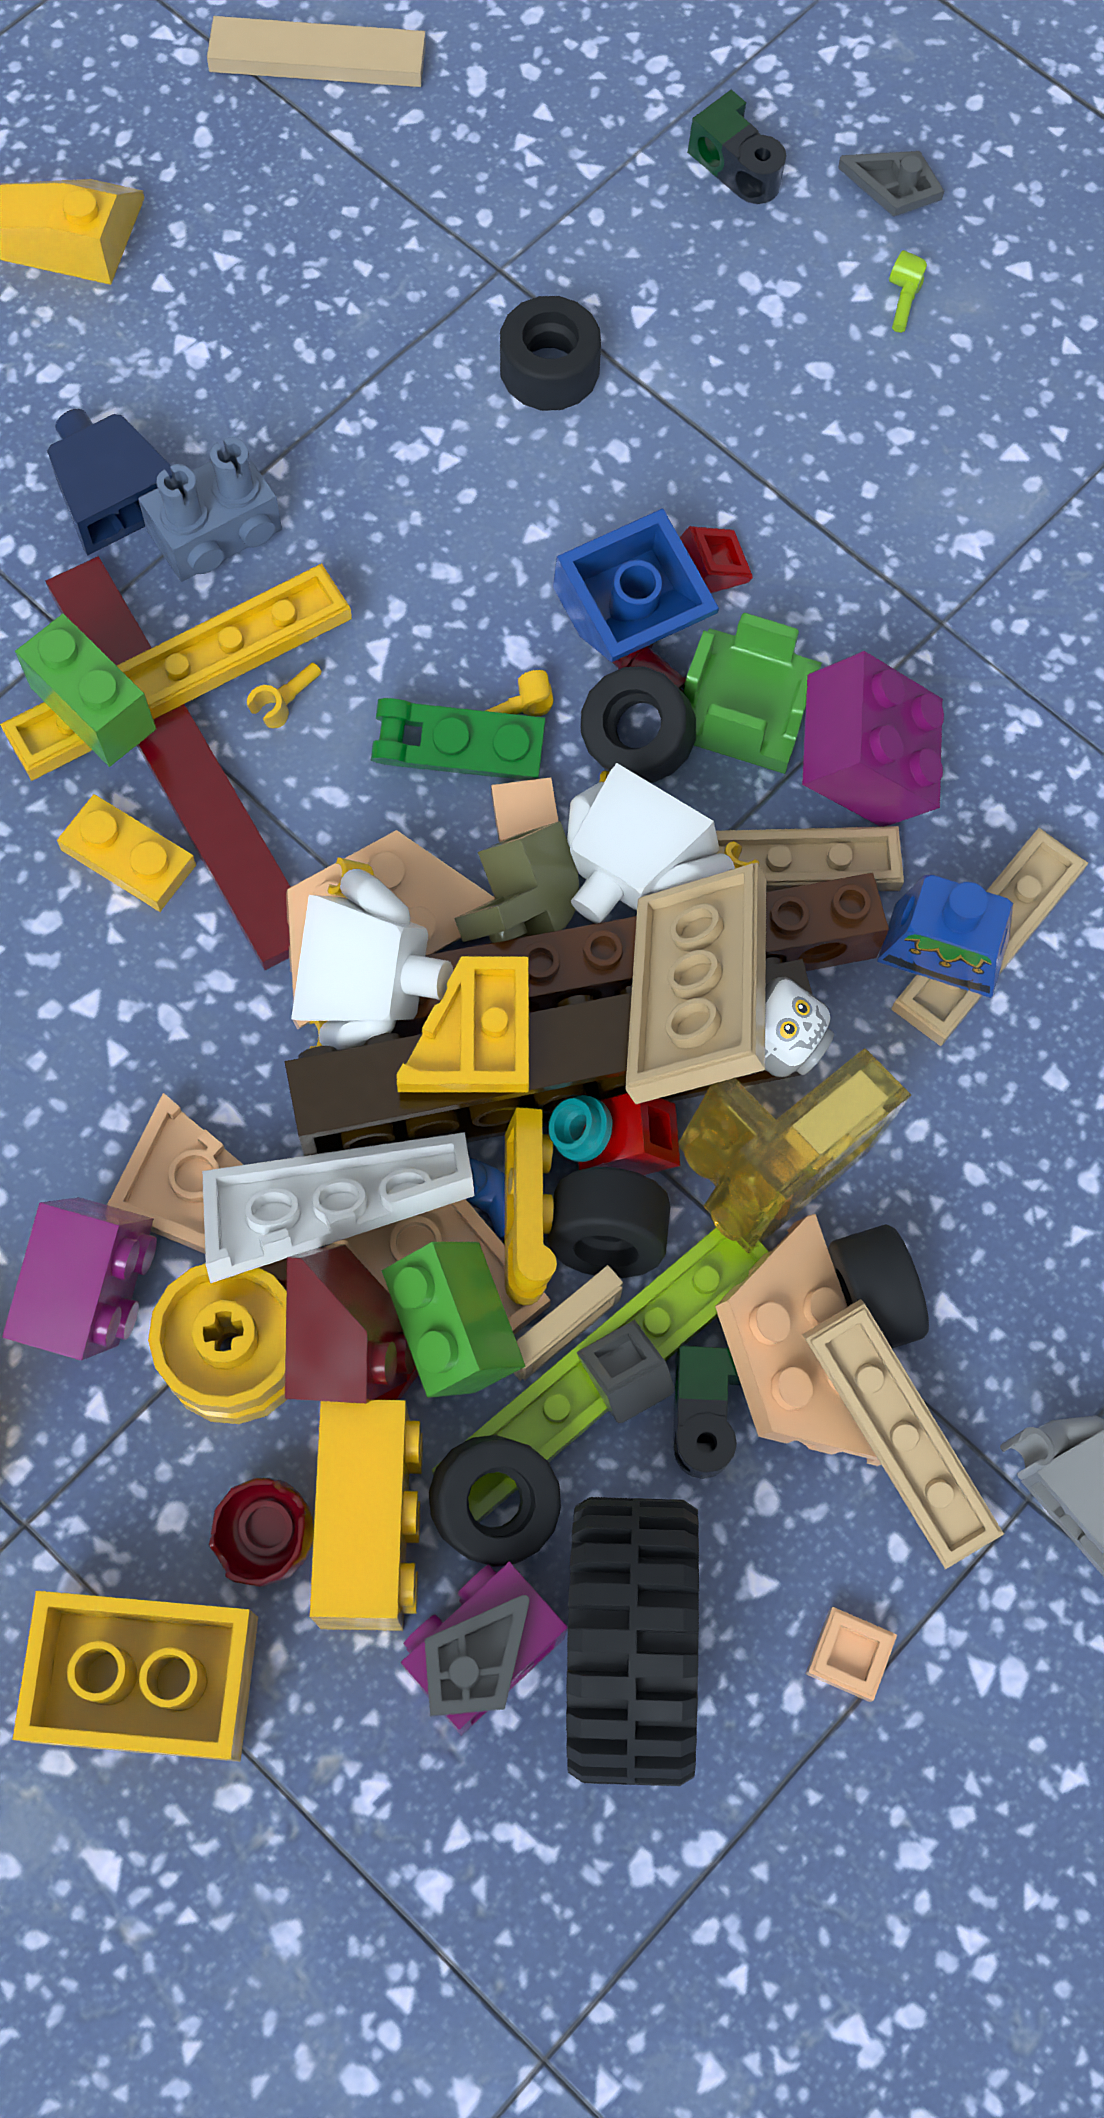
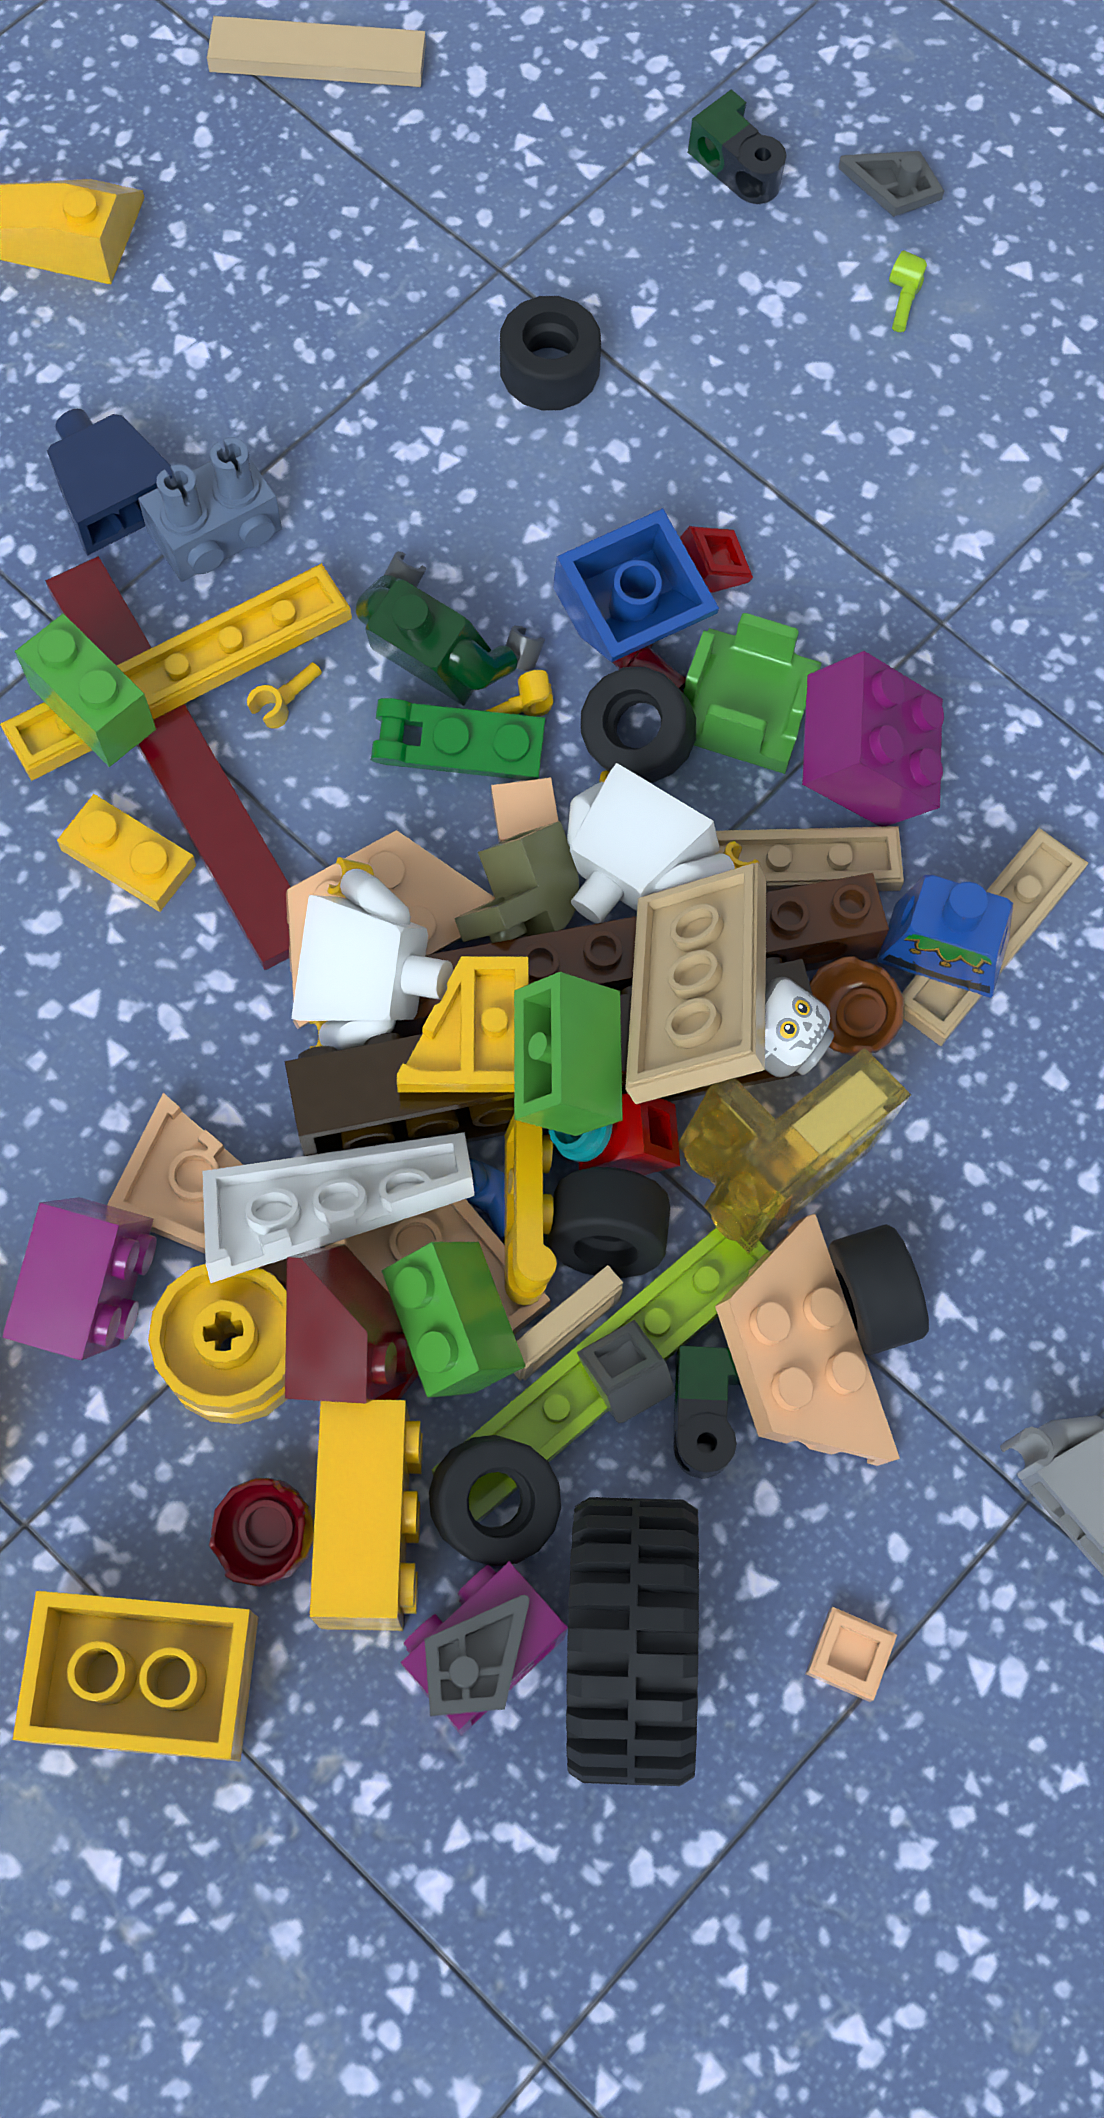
tan tile [802,1299,1004,1569] -> none
none -> dark green torso [356,551,545,706]
none -> bright green brick [514,972,623,1136]
none -> dark orange hair [809,956,905,1056]

